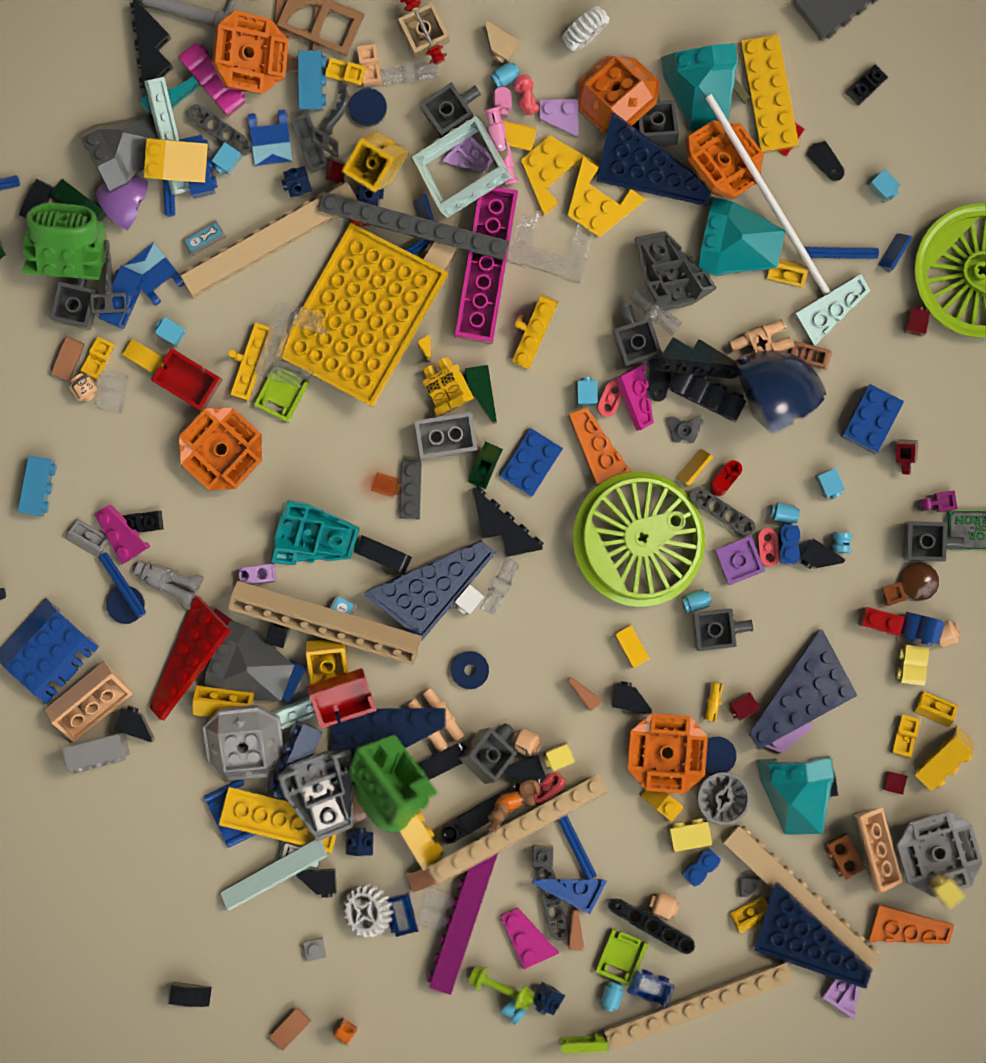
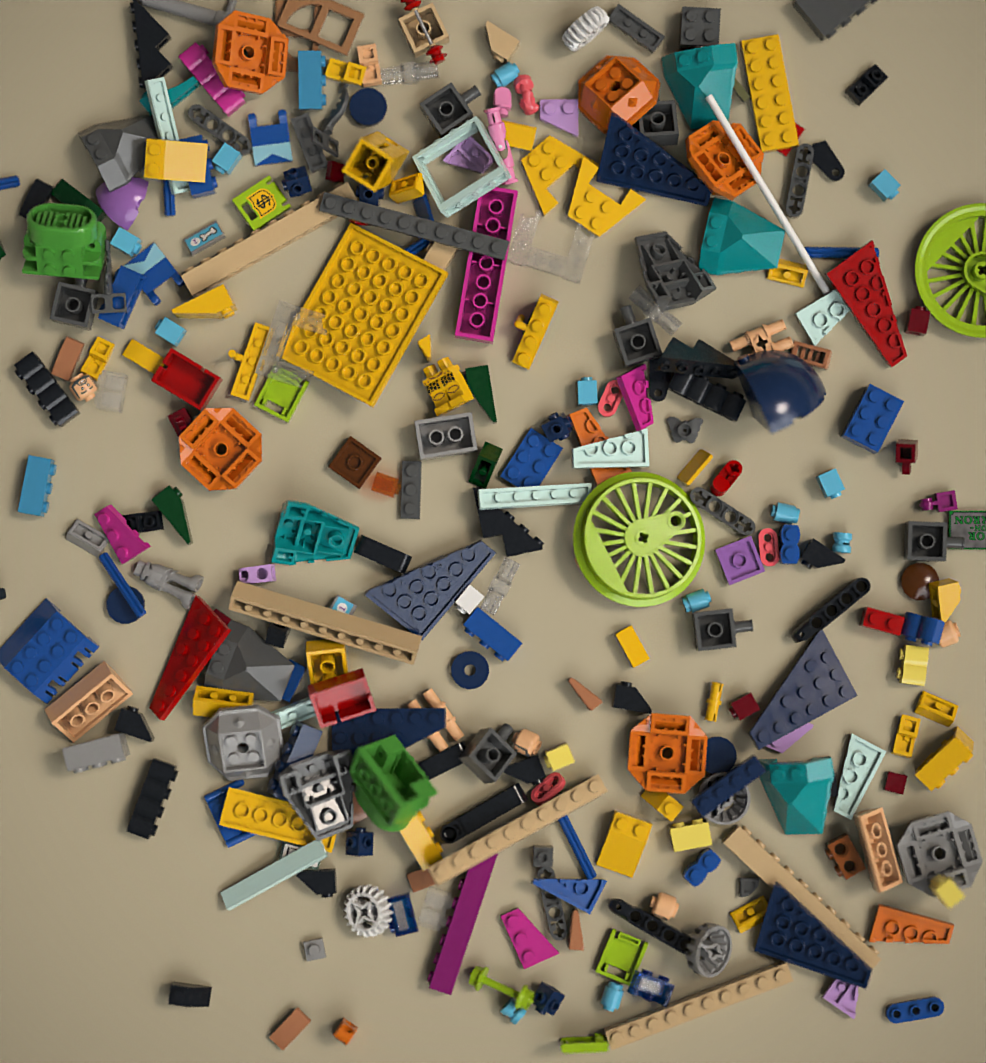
medium nougat piece [487,780,540,832] -> none
blue slope [878,233,912,272] -> none
dark orange plate [882,582,907,606] -> none
none -> black brick [14,351,80,427]
none -> medium azure brick [110,227,142,258]
none -> black brick [127,758,179,839]
none -> dark green slope [152,485,193,545]
none -> dark red brick [167,407,193,437]
none -> yellow slope [172,284,237,319]
none -> lime container [232,176,292,231]
none -> reddish brown plate [328,436,382,489]
none -> yellow slope [388,173,424,204]
none -> blue brick [463,607,522,662]
none -> light aqua plate [477,483,592,510]
none -> dark blue brick [541,412,573,443]
none -> light aqua wing [572,428,649,469]
none -> yellow slope [596,810,653,877]
none -> dark grey plate [609,4,665,54]
none -> dark grey brick [679,6,721,50]
none -> light grey gear [685,923,732,977]
none -> dark blue brick [690,754,766,817]
none -> dark grey beam [786,143,814,218]
none -> black piece [791,578,871,643]
none -> red wing [825,240,907,367]
none -> light aqua wing [833,733,886,820]
none -> blue plate [886,996,944,1023]
none -> yellow slope [929,578,961,622]

